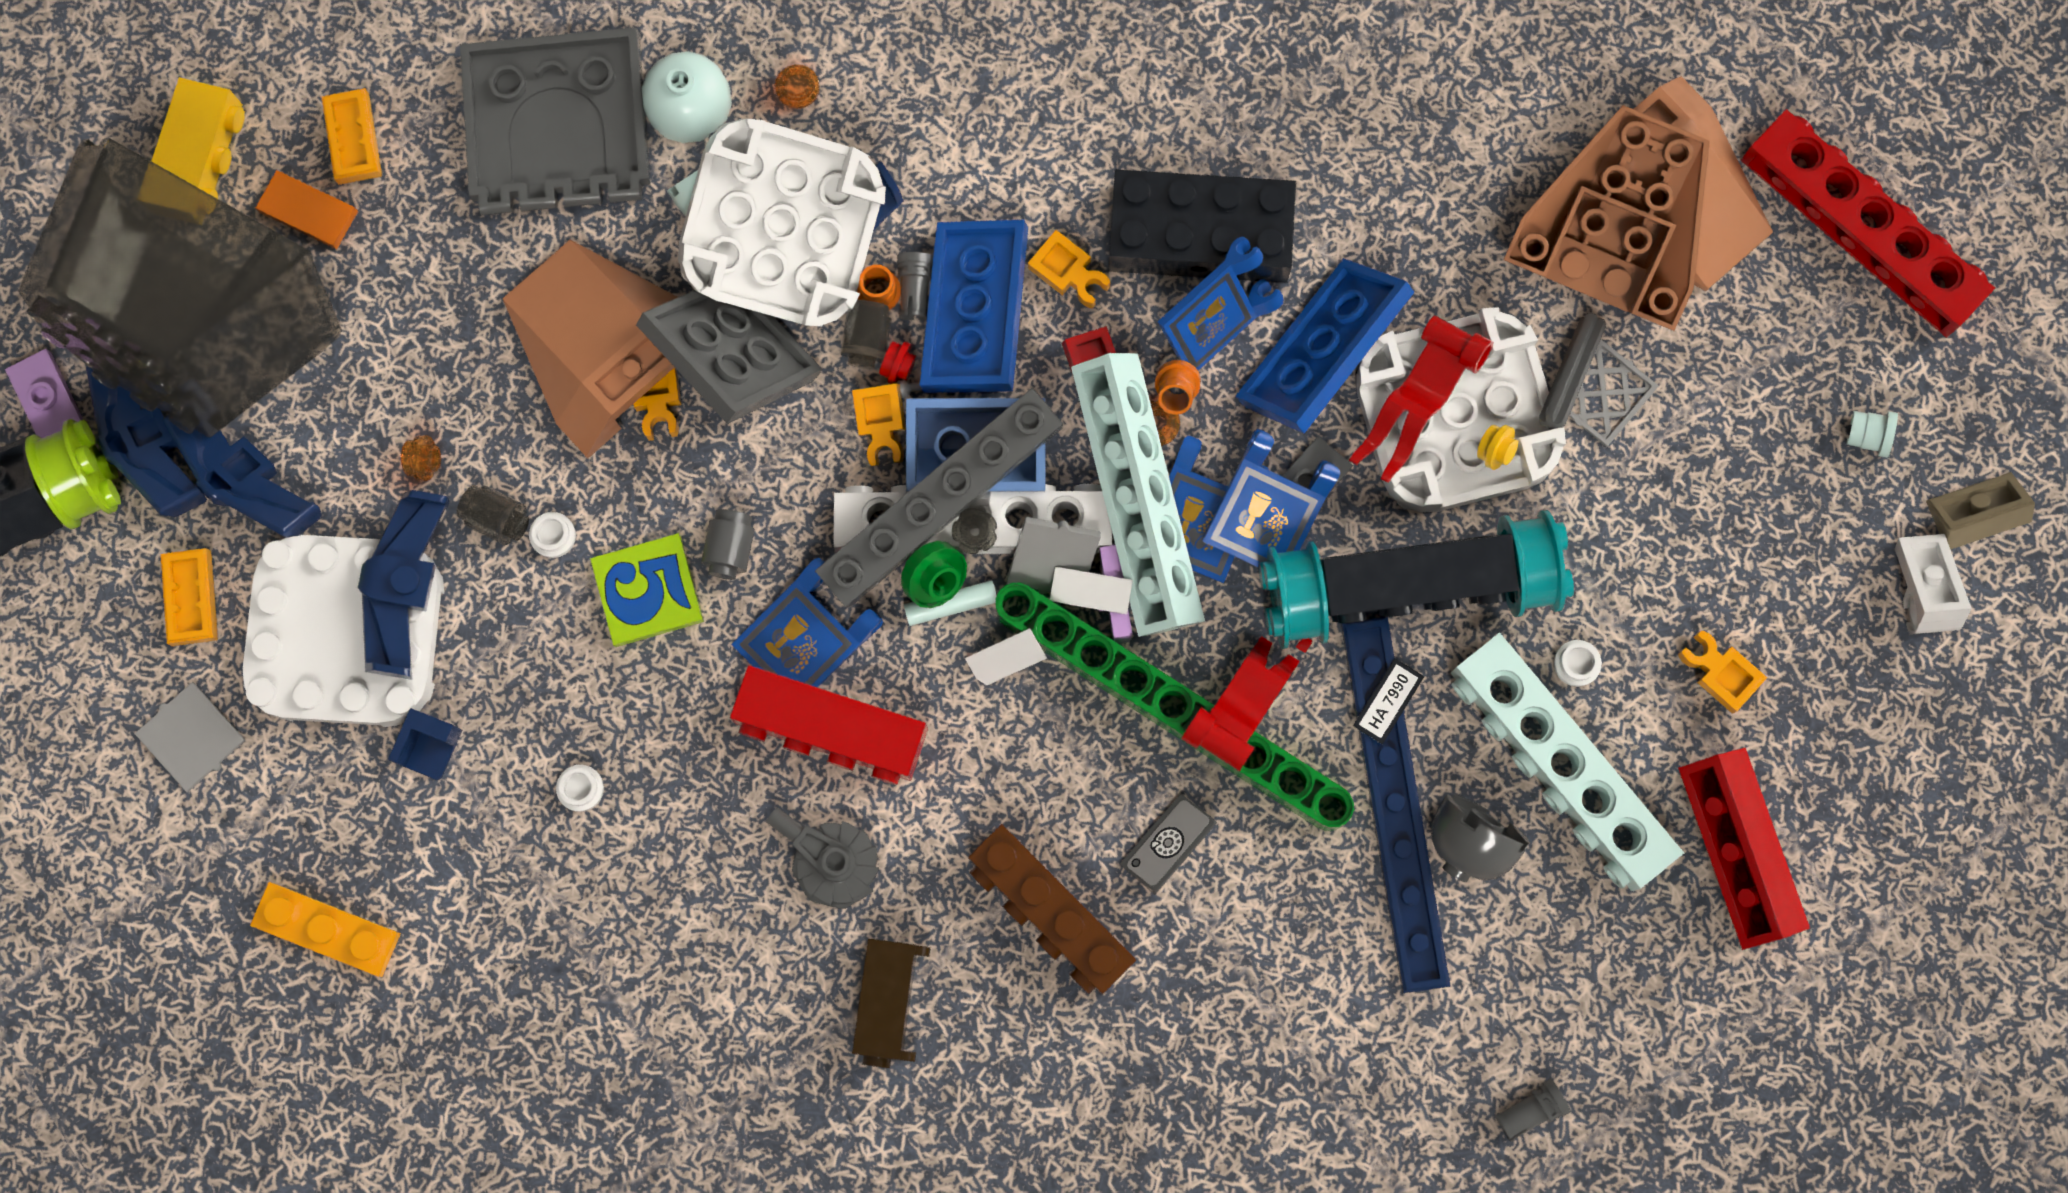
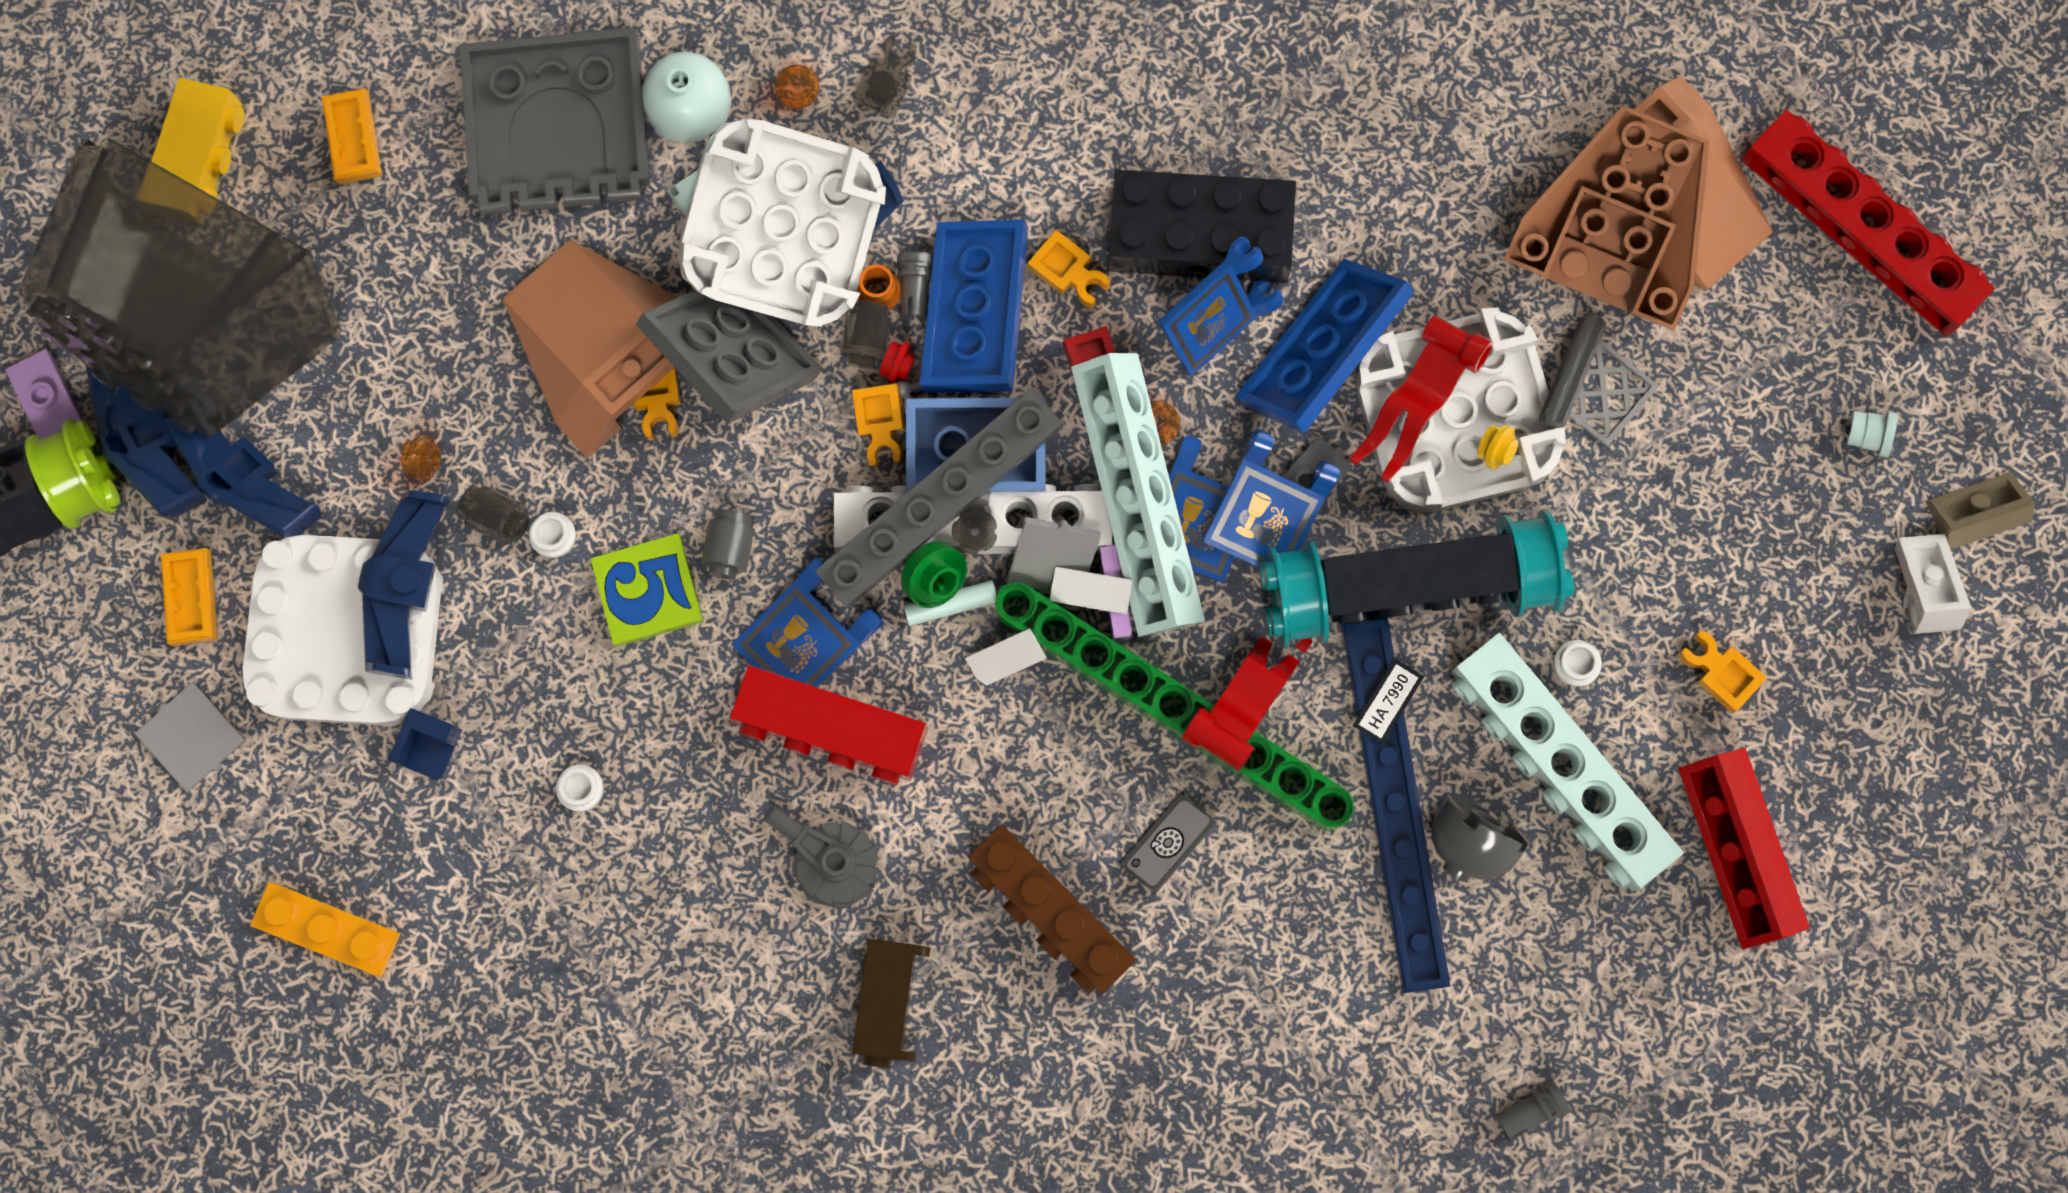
orange tile [255,170,358,250] -> none
orange piece [1155,360,1201,415] -> none
none -> clear smoke plate [853,35,917,119]

